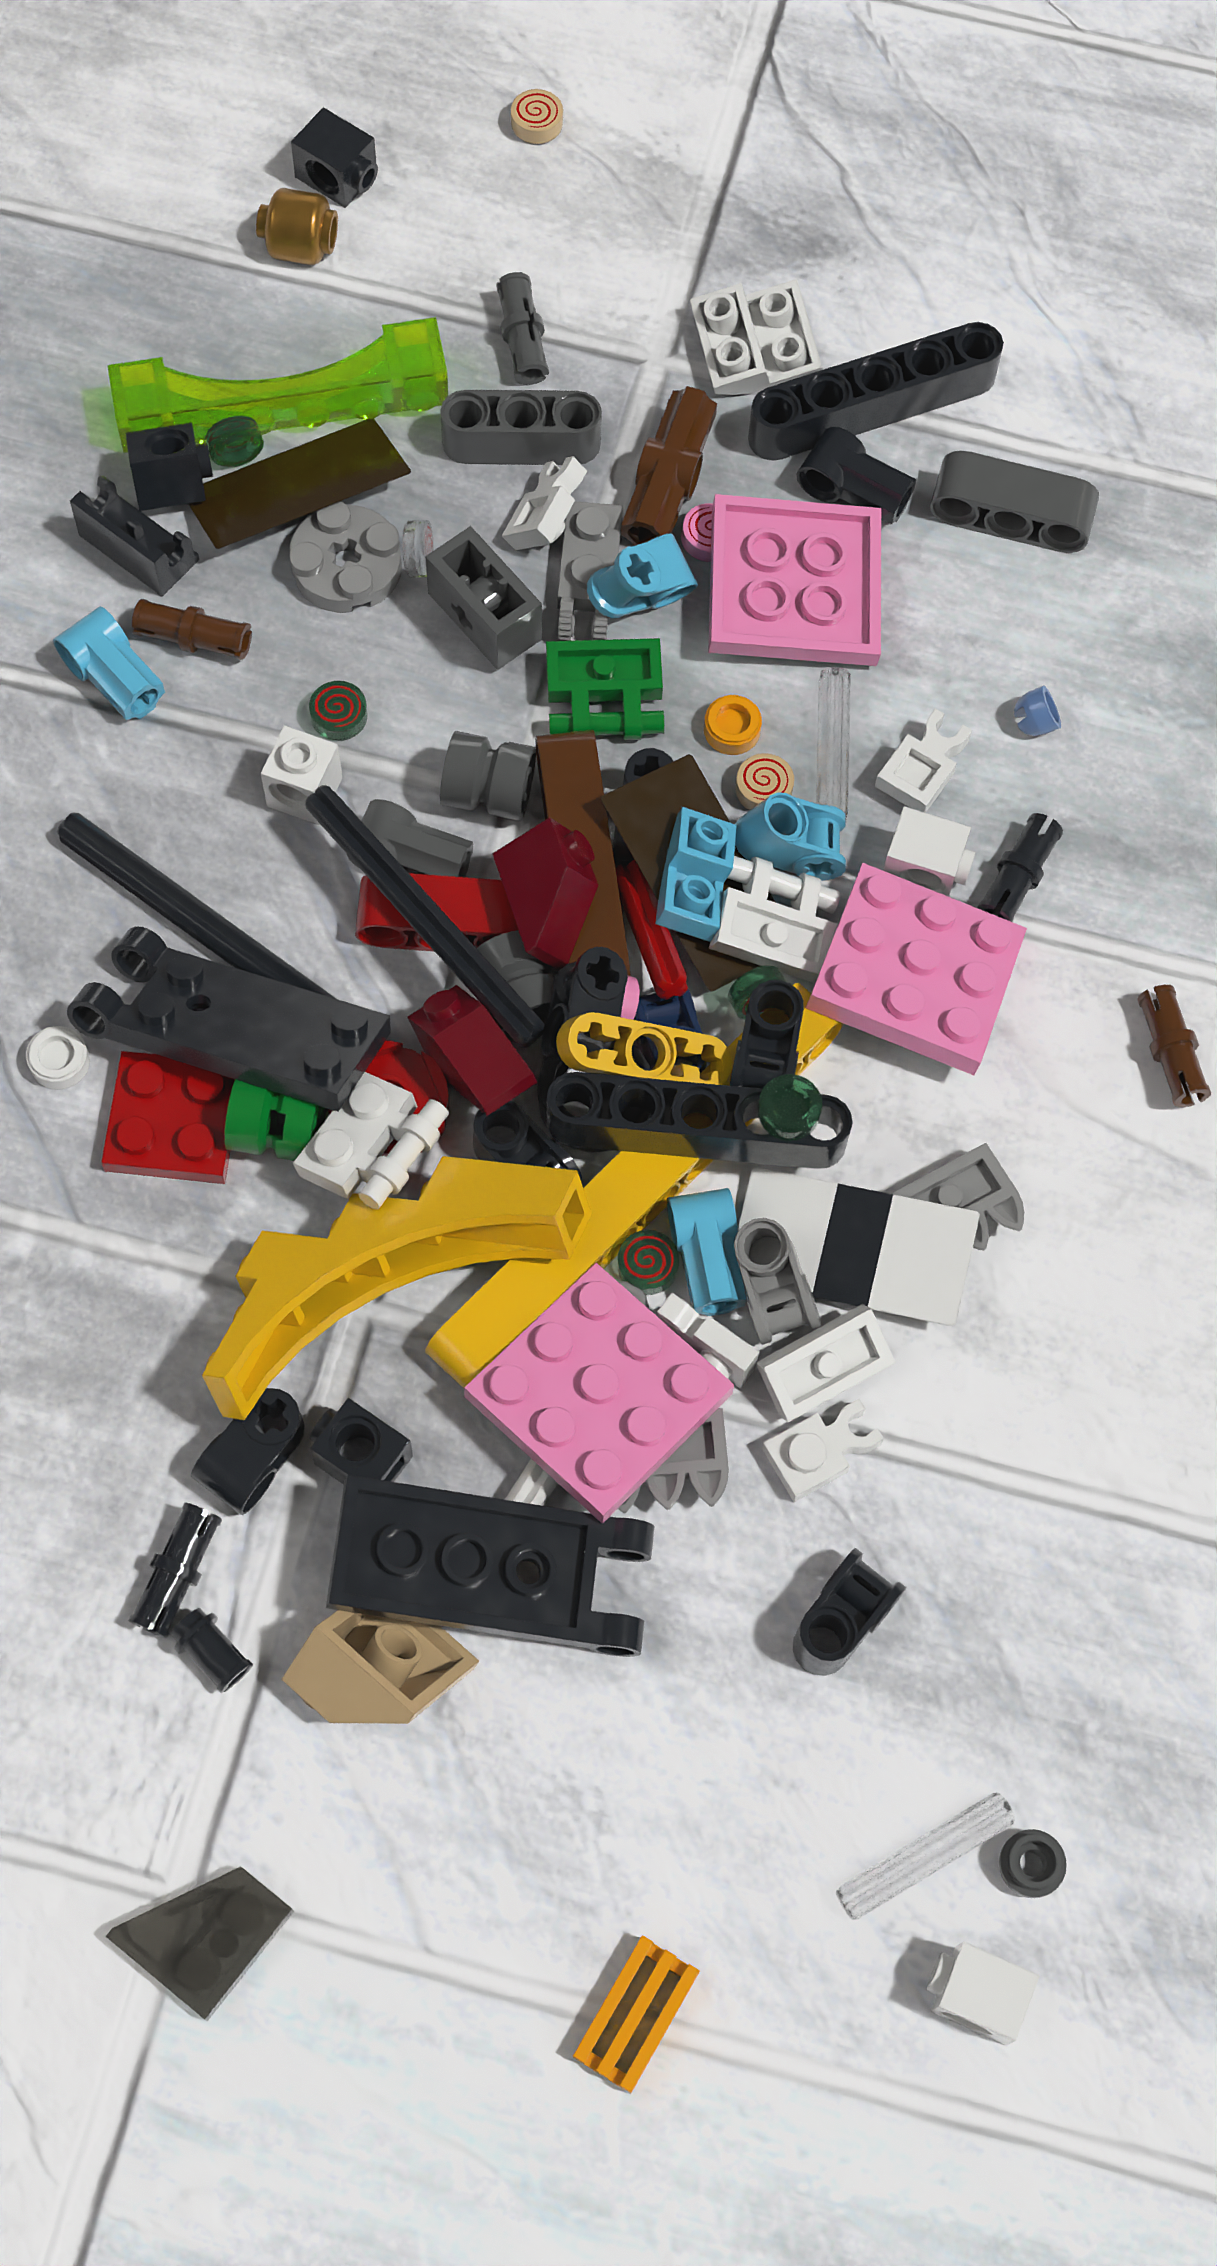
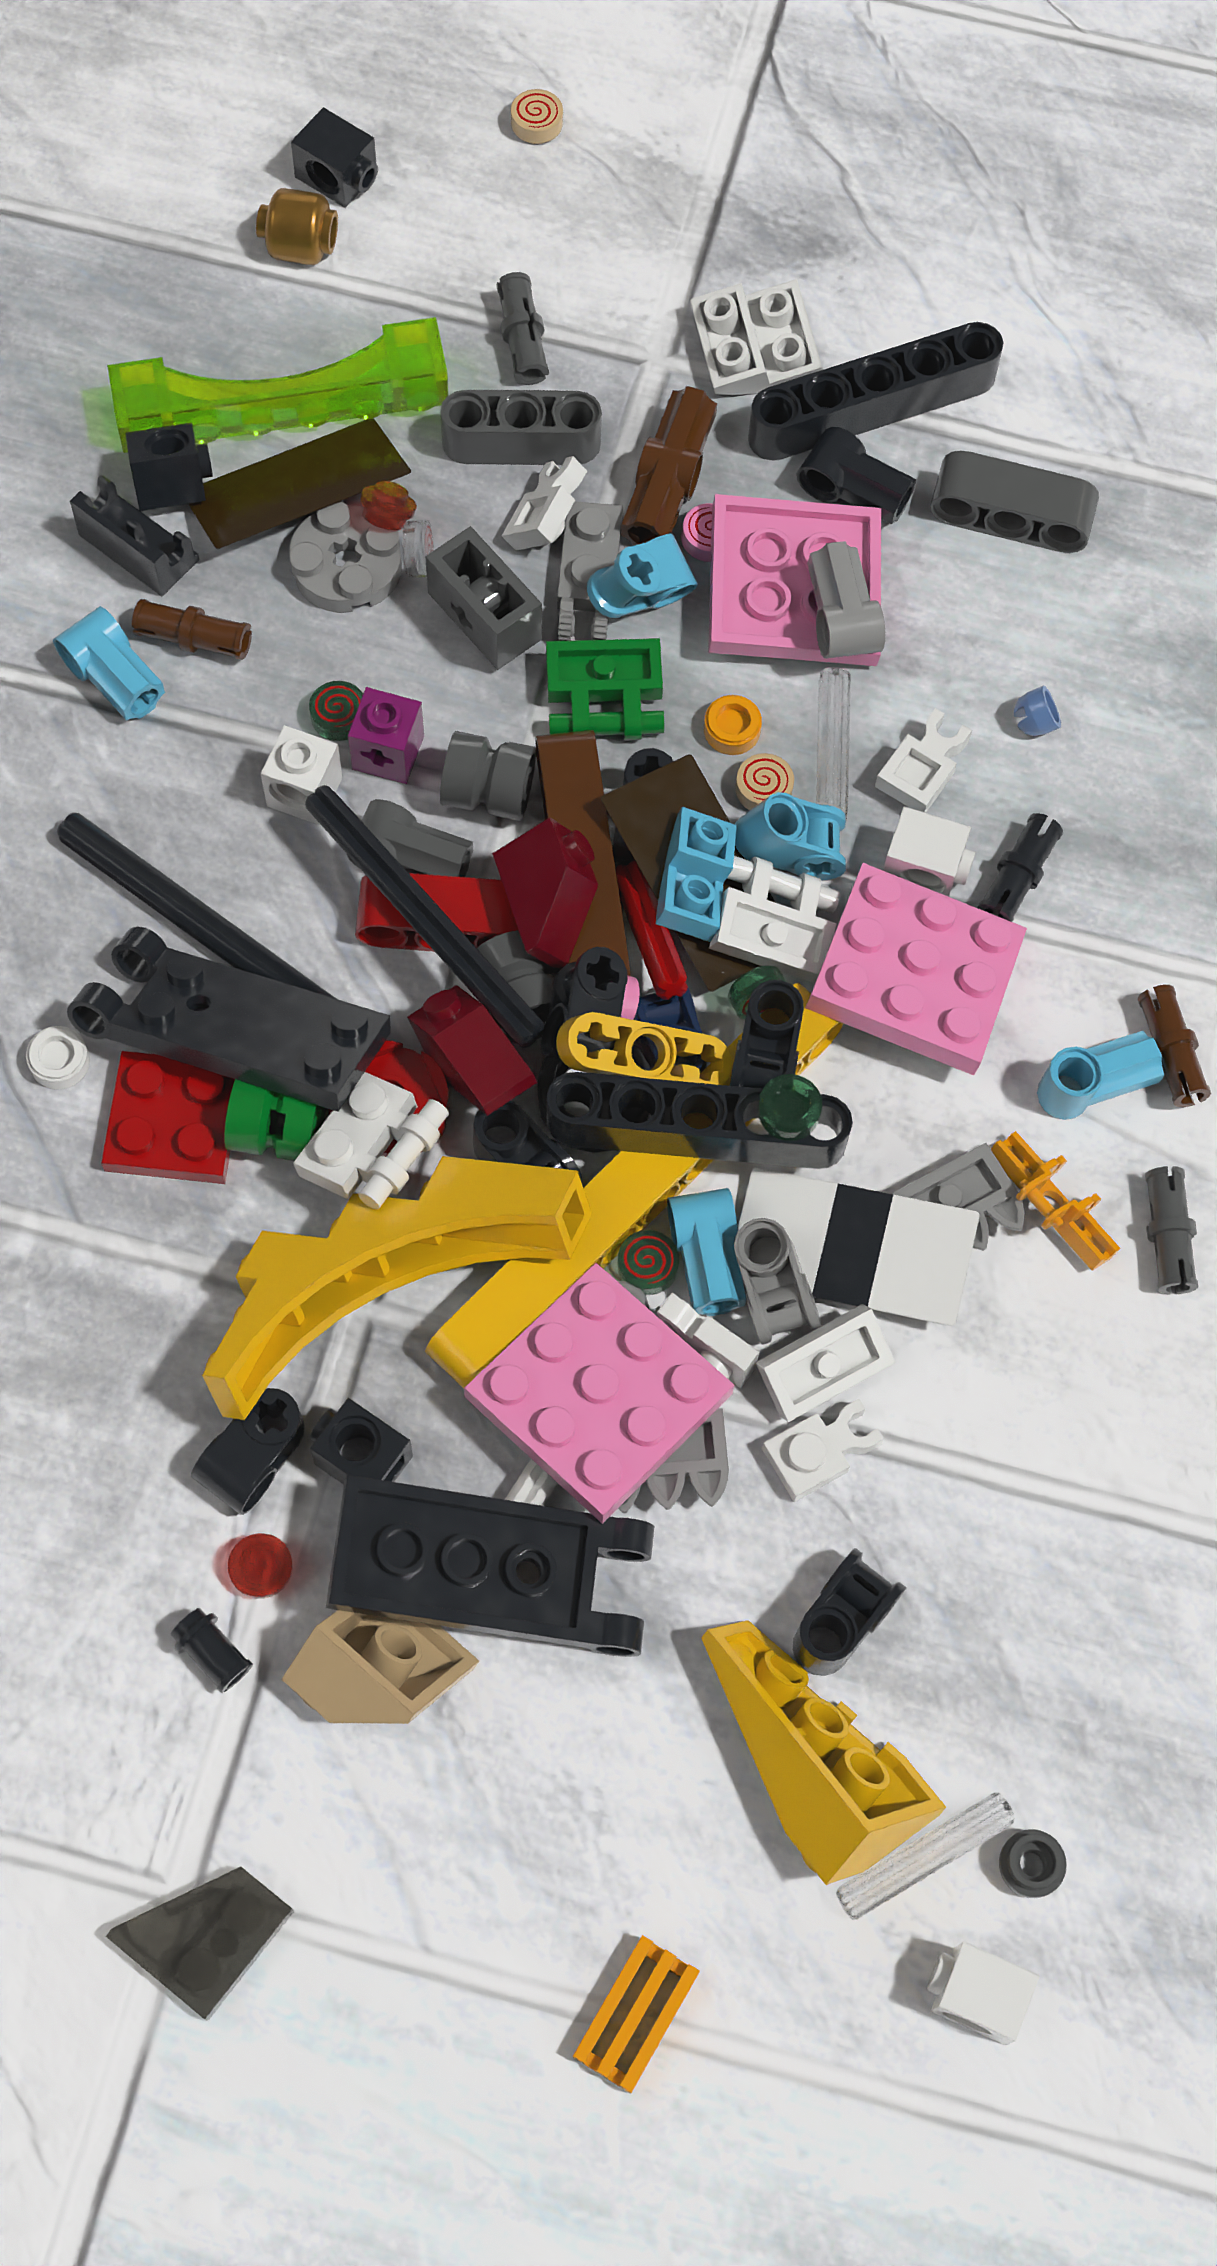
black pin [128,1502,222,1638] -> none
clear green tile [205,416,264,467] -> none
none -> clear red plate [228,1533,293,1599]
none -> magenta brick [348,687,424,784]
none -> clear red plate [360,481,417,530]
none -> yellow wedge [701,1620,946,1885]
none -> light grey piece [807,541,886,659]
none -> light orange piece [991,1131,1121,1271]
none -> medium azure piece [1037,1030,1164,1120]
none -> dark grey pin [1145,1166,1198,1295]

